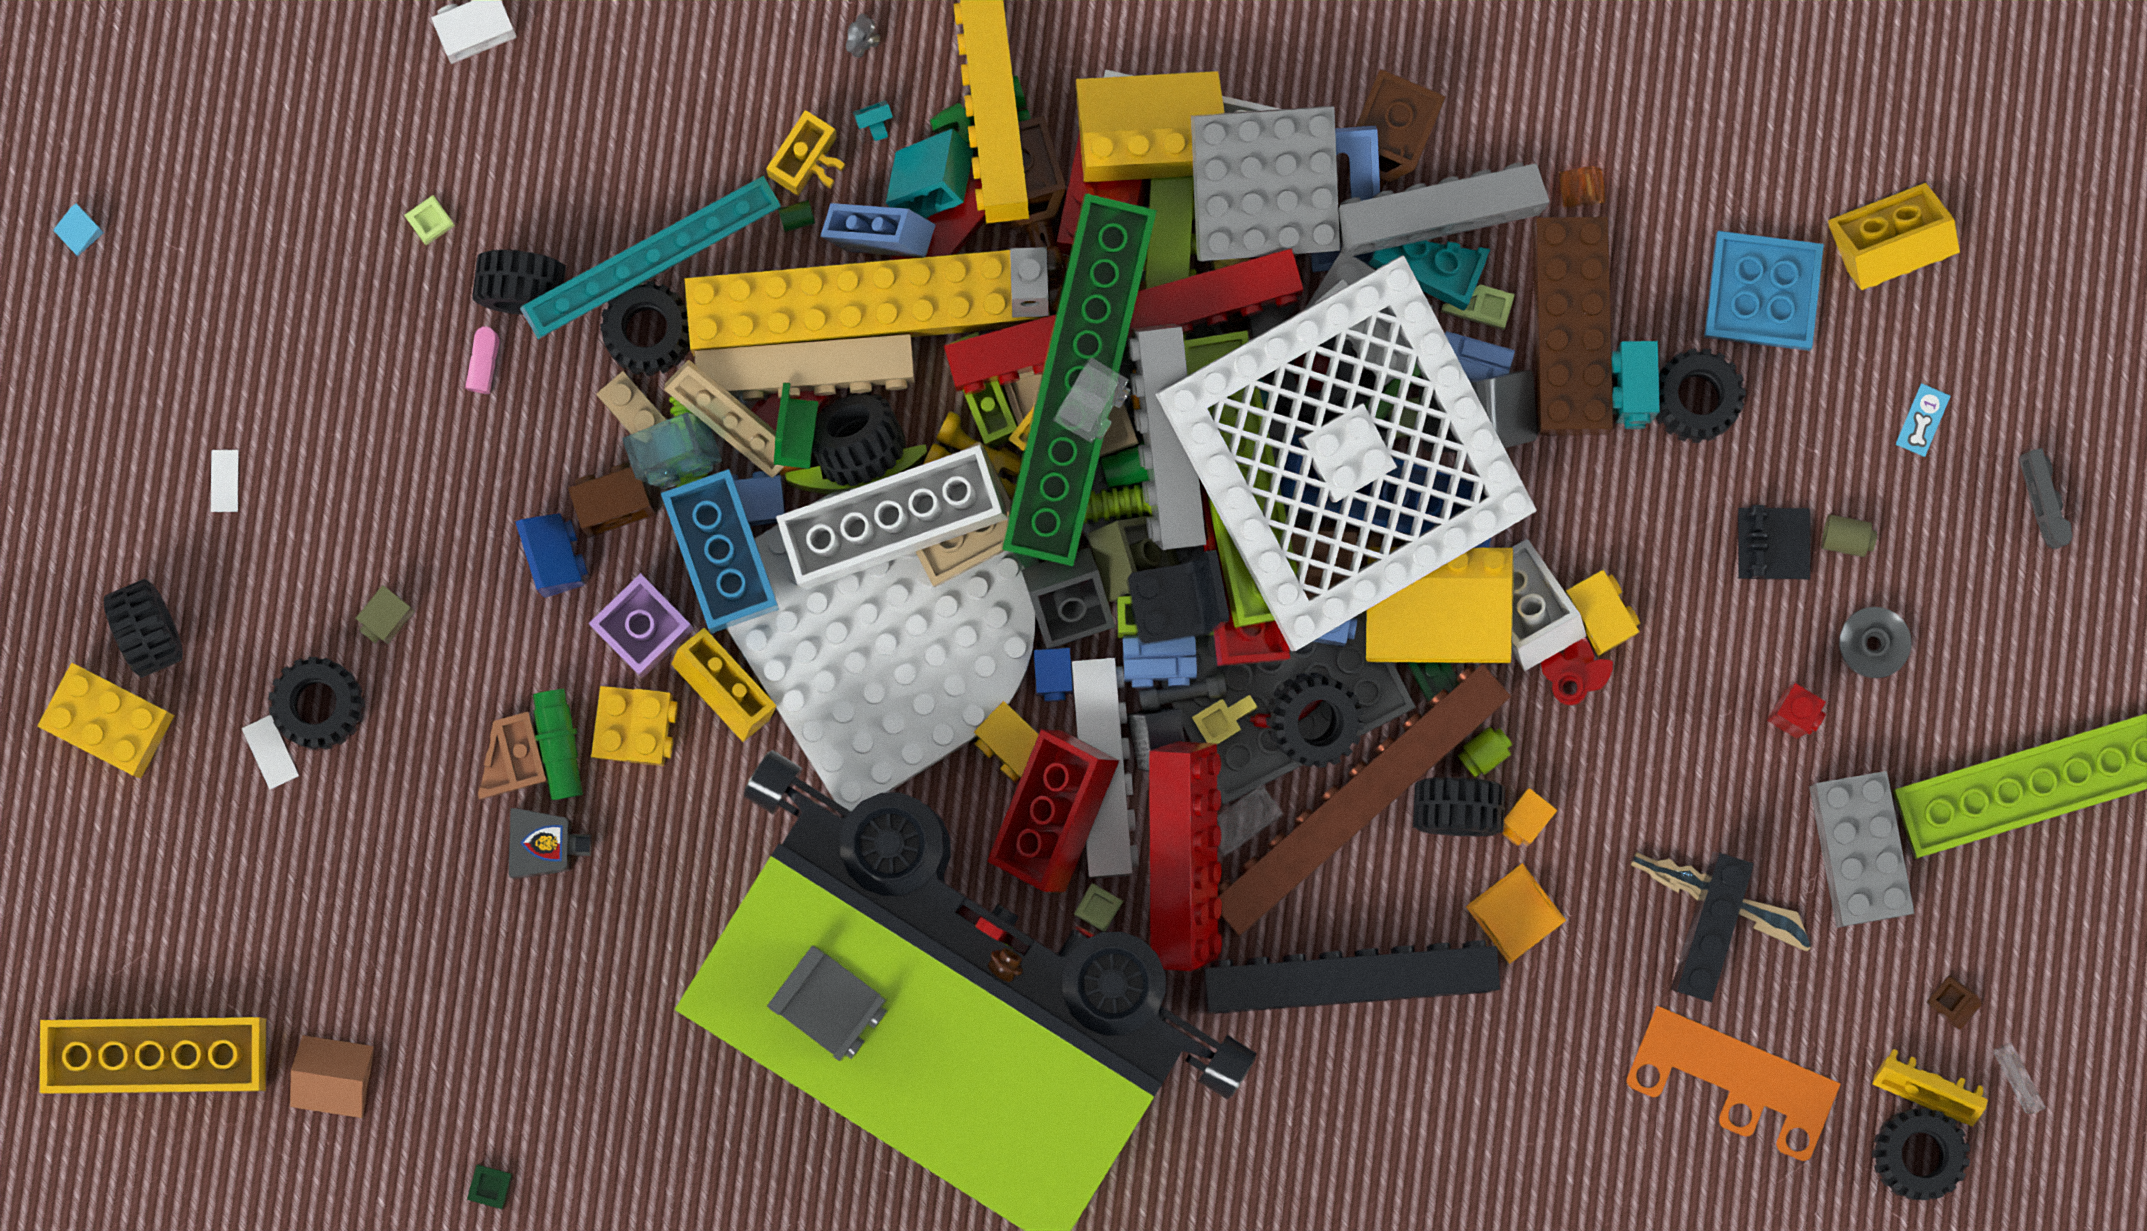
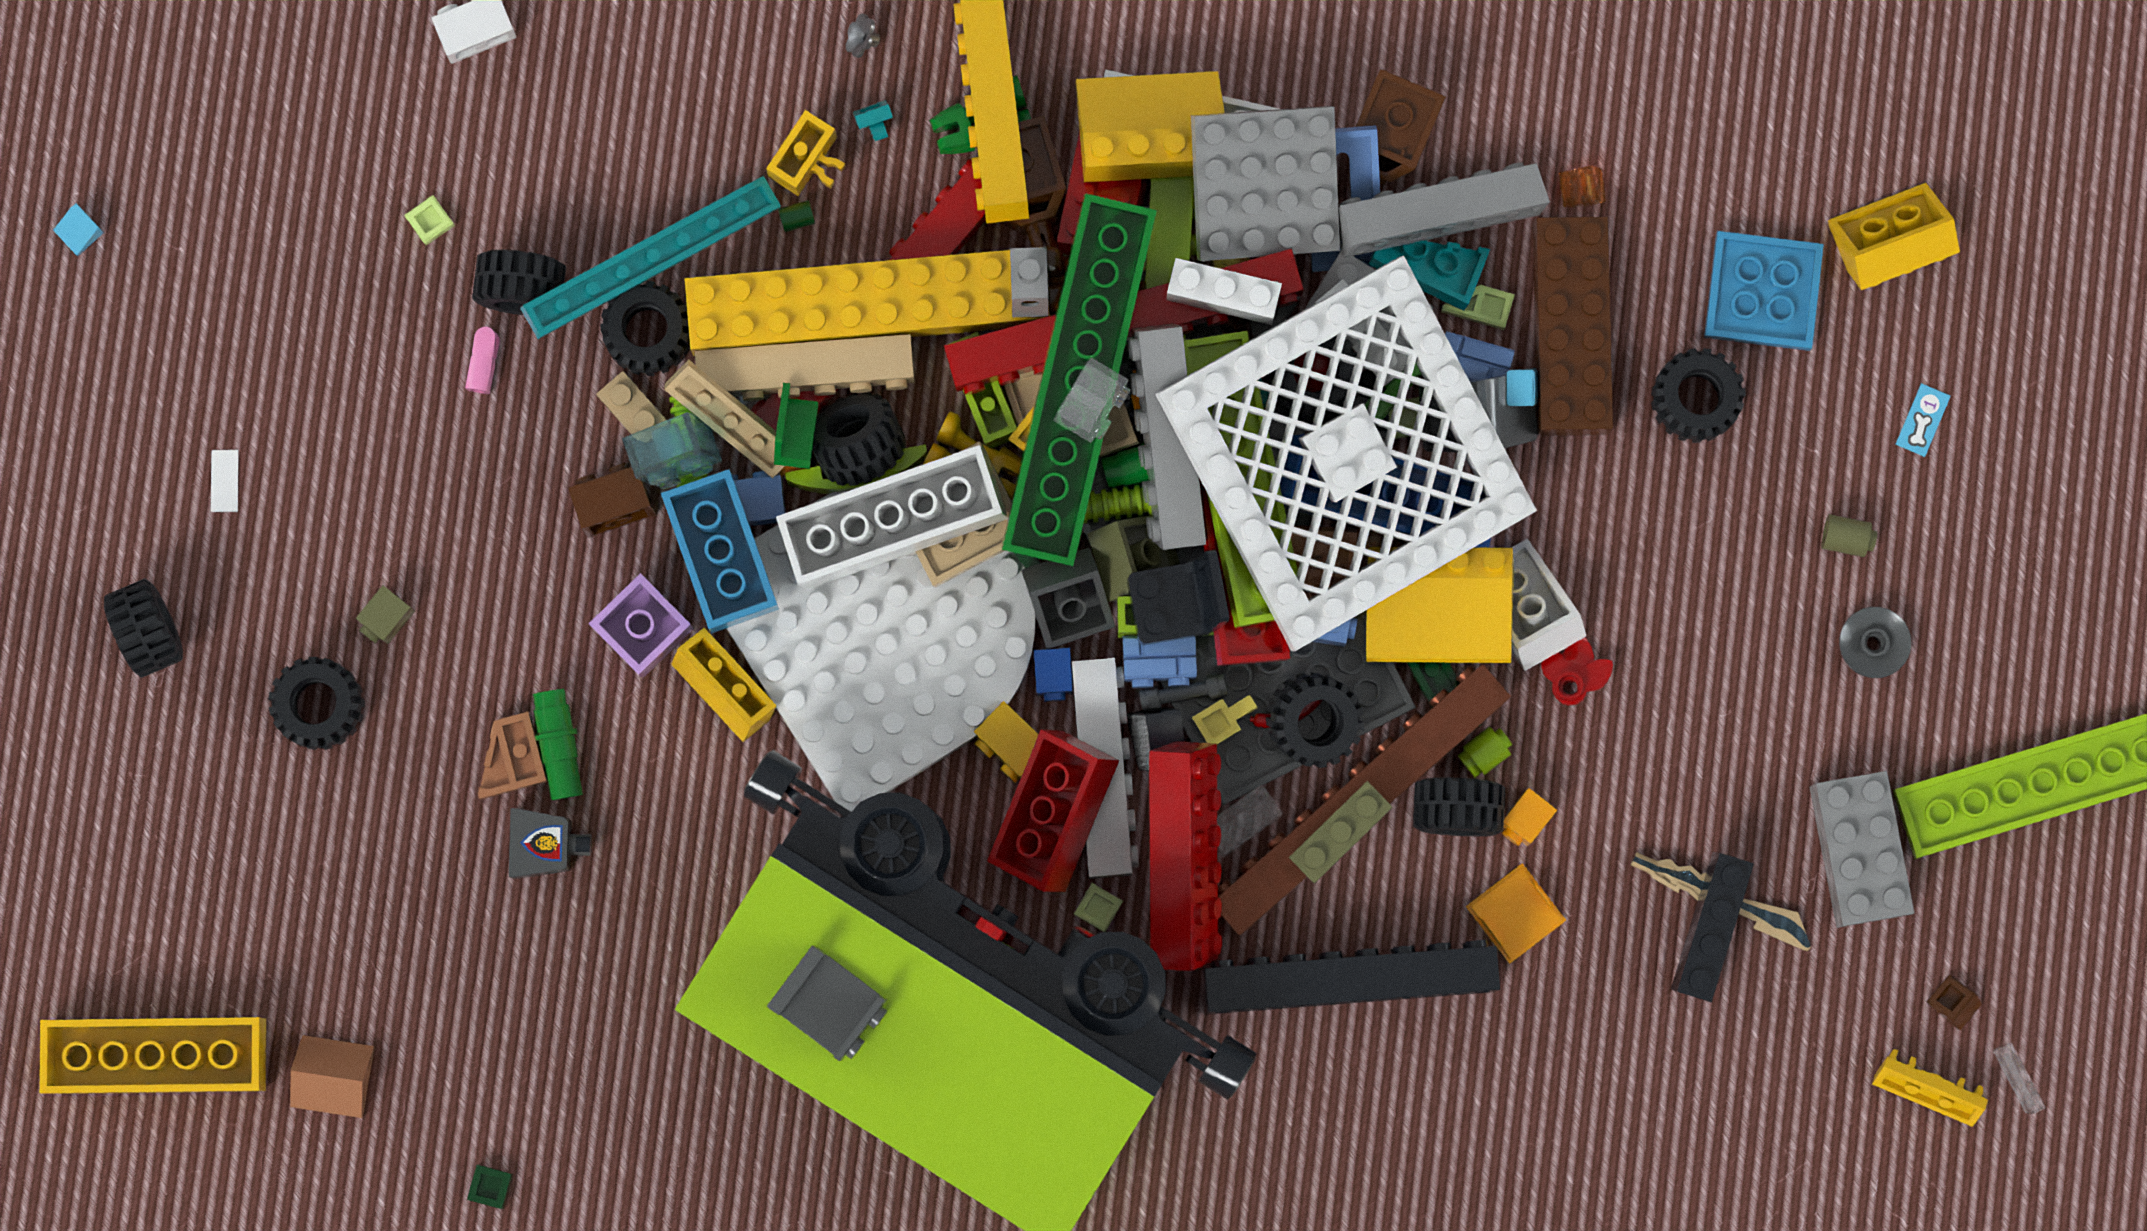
yellow brick [37,662,175,779] -> none
white sticker [242,715,299,790] -> none
blue slope [515,513,588,598] -> none
yellow plate [591,686,678,766] -> none
medium blue brick [820,203,935,258] -> none
teal brick [886,128,974,219] -> none
reddish brown plate [987,948,1023,982] -> none
yellow brick [1565,570,1640,656] -> none
teal brick [1611,341,1660,429] -> none
orange piece [1627,1006,1841,1161] -> none
black hinge [1738,505,1810,580] -> none
red brick [1766,683,1826,739] -> none
black tyre [1872,1108,1970,1200] -> none
dark grey hinge [2019,448,2073,550] -> none
none -> white brick [1166,258,1282,325]
none -> olive brick [1289,781,1393,884]
none -> medium azure slope [1507,368,1538,406]

